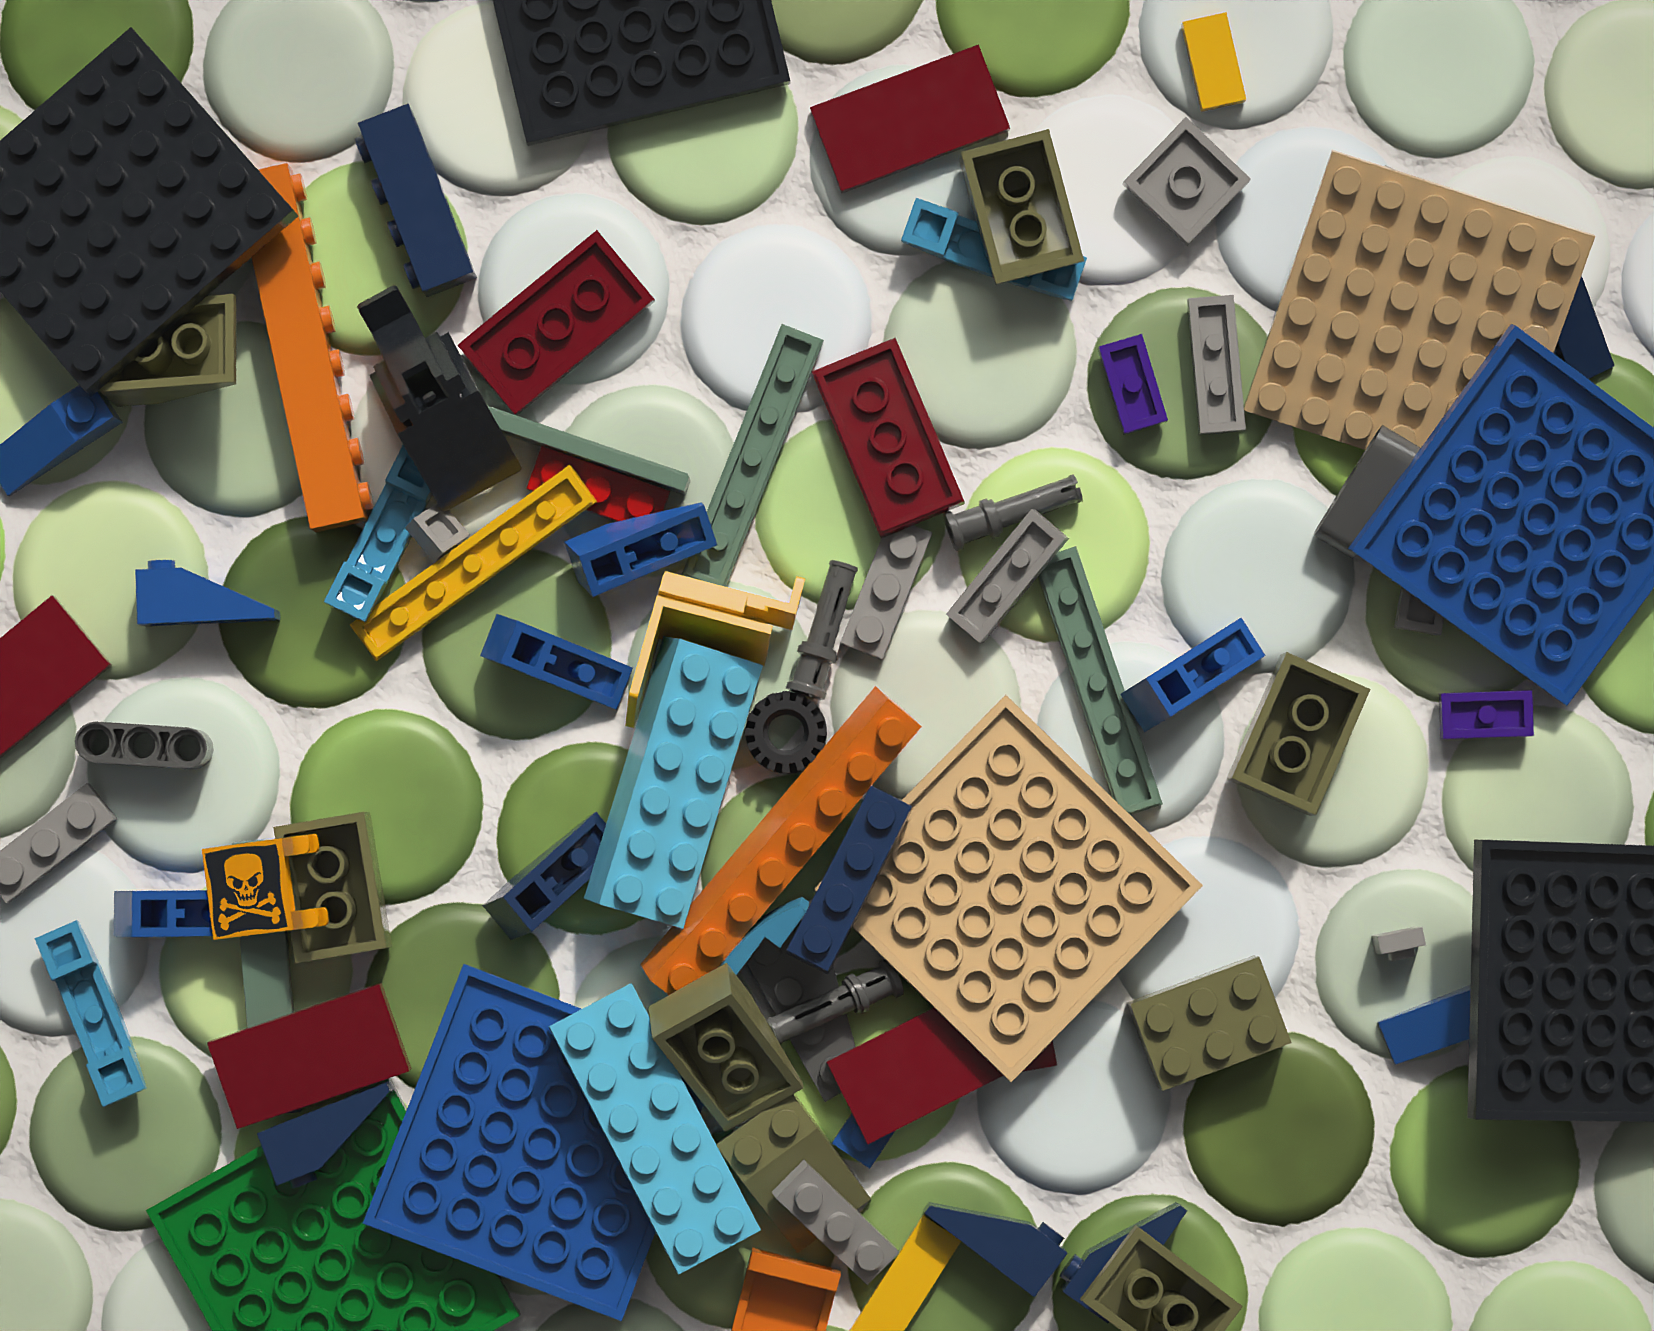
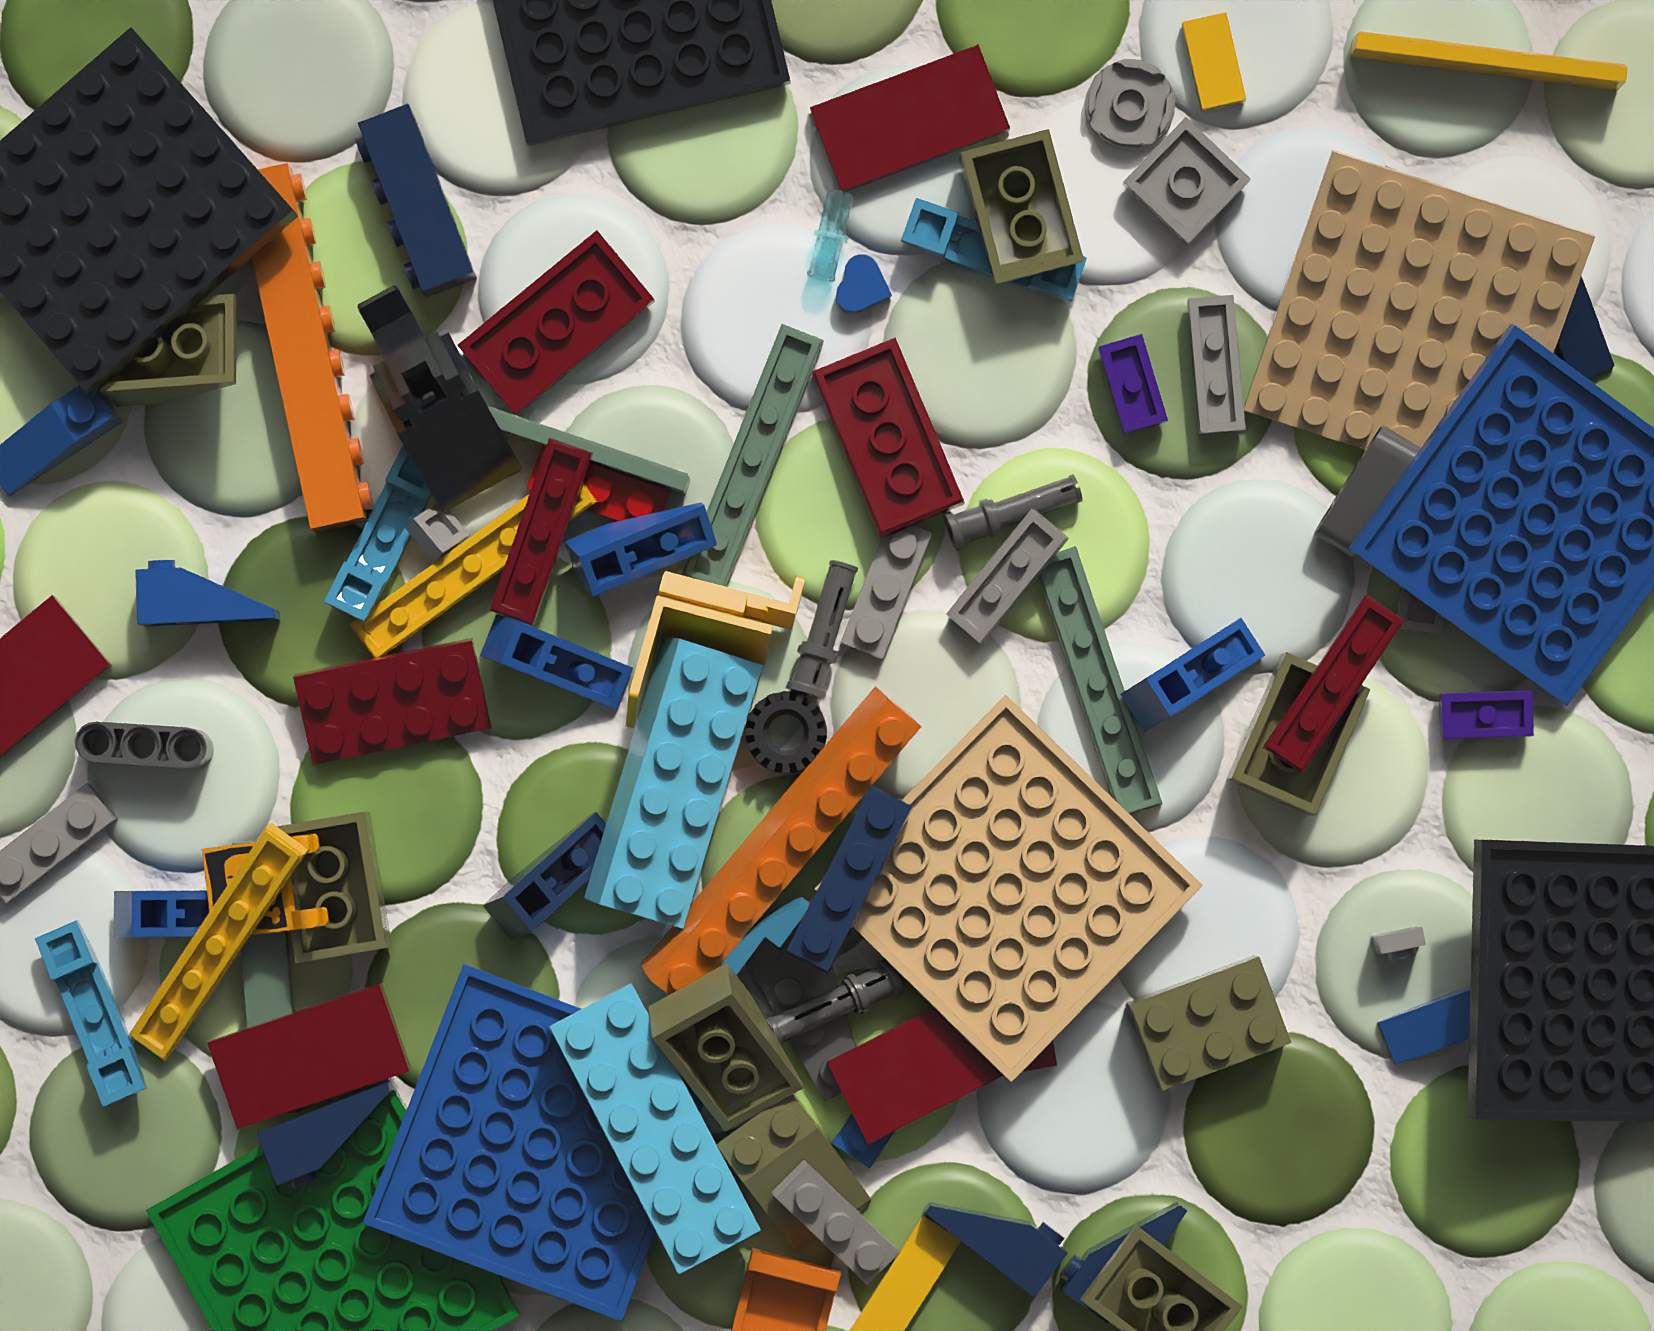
none -> yellow tile [128,823,309,1061]
none -> dark red plate [293,638,492,765]
none -> dark red tile [490,438,593,626]
none -> clear light blue axle [807,190,853,282]
none -> blue tile [836,254,892,314]
none -> light grey tile [1085,59,1175,150]
none -> dark red tile [1262,595,1405,773]
none -> yellow tile [1350,31,1628,91]

